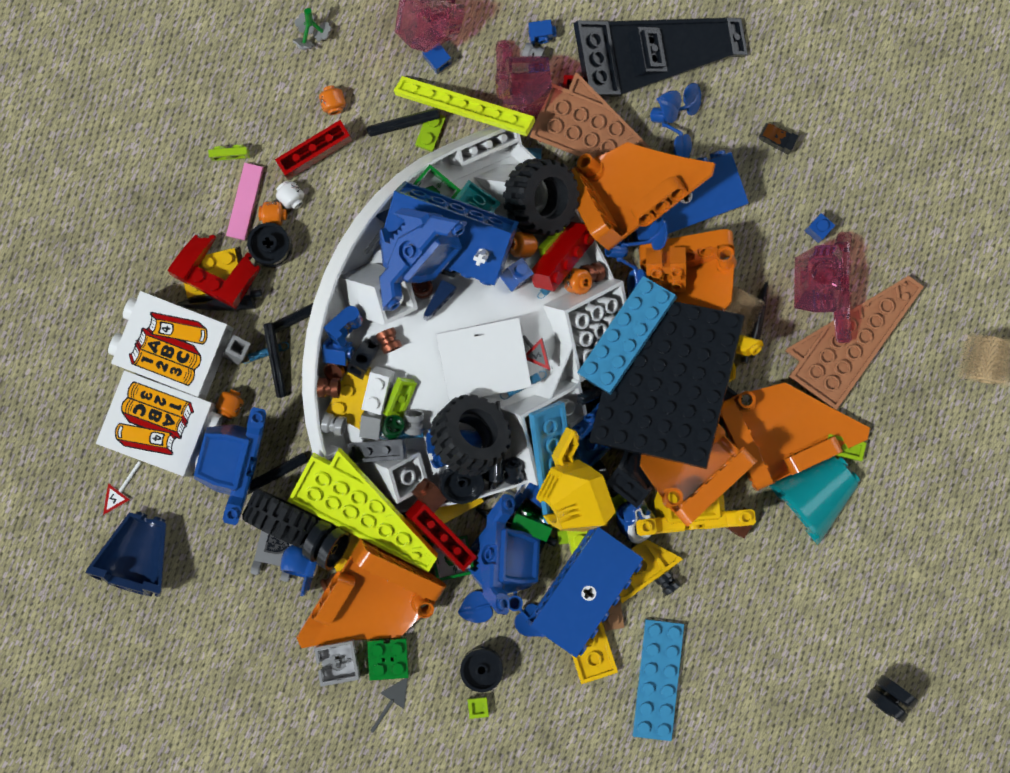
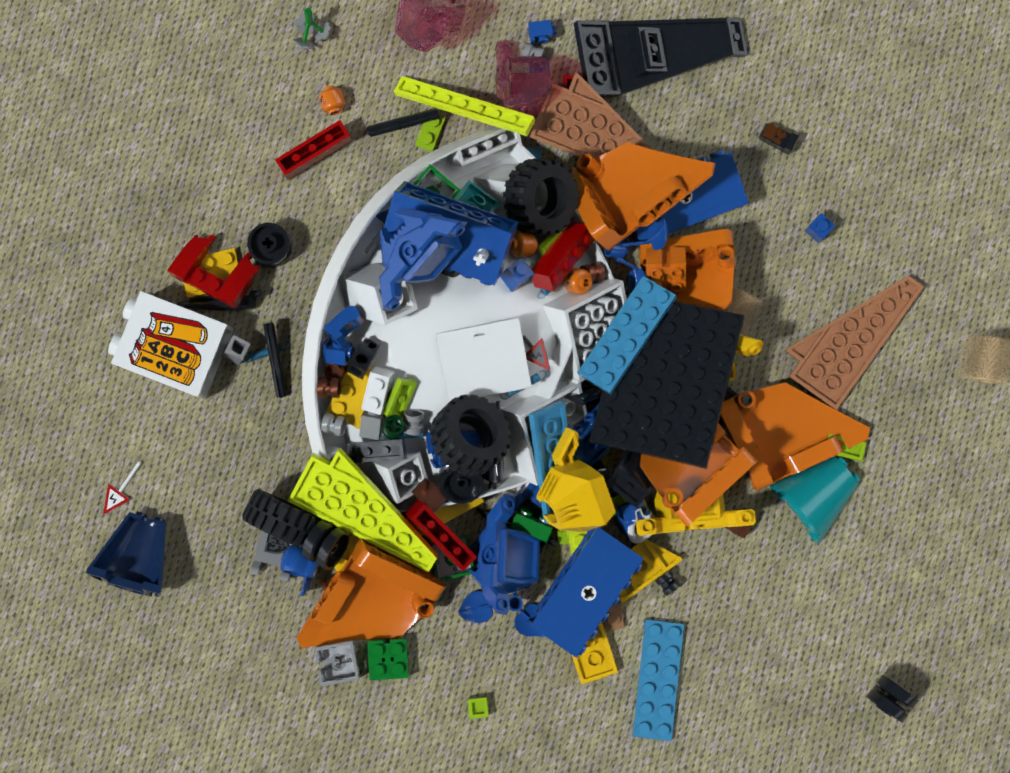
brick [96,371,223,477] -> none
blue helmet [194,407,266,525] -> none
lime plate [208,145,250,161] -> none
orange head [215,389,244,419] -> none
bright pink tile [226,163,264,241] -> none
black axle [248,453,309,494] -> none
orange head [258,201,287,226] -> none
black axle [273,303,313,333] -> none
white head [276,181,304,210] -> none
dark grey piece [371,678,408,733] -> none
copper wheel [376,327,402,354] -> none
copper wheel [412,281,433,299] -> none
blue brick [422,41,452,74] -> none
dark blue slope [424,280,457,321] -> none
black wheel [460,646,503,693] -> none
black wheel [504,457,524,485] -> none
blue plant [650,83,701,158] -> none
black piece [741,282,768,364] -> none
clear pink helmet [794,232,852,343] -> none

